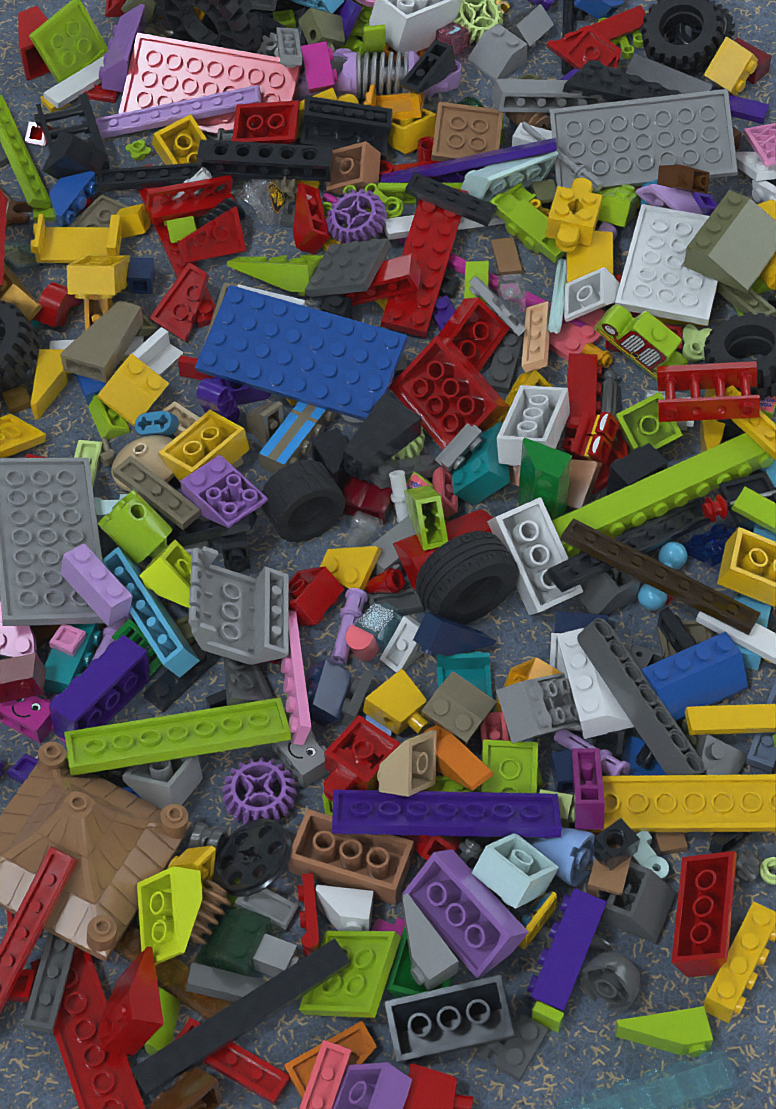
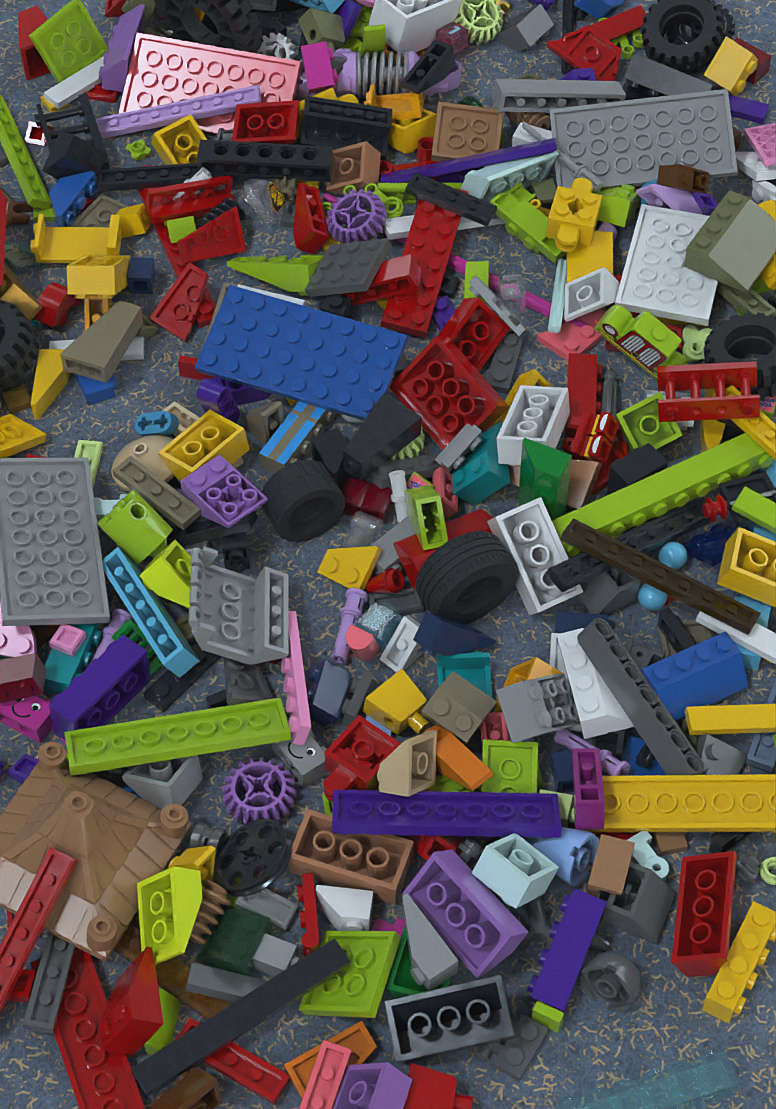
lavender brick [60,543,132,626] -> none
lime slope [88,395,130,440] -> none
yellow slope [96,353,169,427] -> none
dark tan hand [99,437,115,467] -> none
white panel [132,327,183,376] -> none
lime tile [272,10,296,28] -> none
light grey plate [276,28,302,68] -> none
red slope [288,566,344,626] -> none
light grey slope [468,23,528,81] -> none
medium nougat tile [491,237,522,278] -> none
yellow slope [518,891,557,949] -> none
light nougat plate [522,301,551,372] -> none
black wing [563,60,682,102] -> none
light orange pin [582,342,613,368] -> none
black brick [592,818,640,871] -> none
lime slope [615,1006,713,1057] -> none

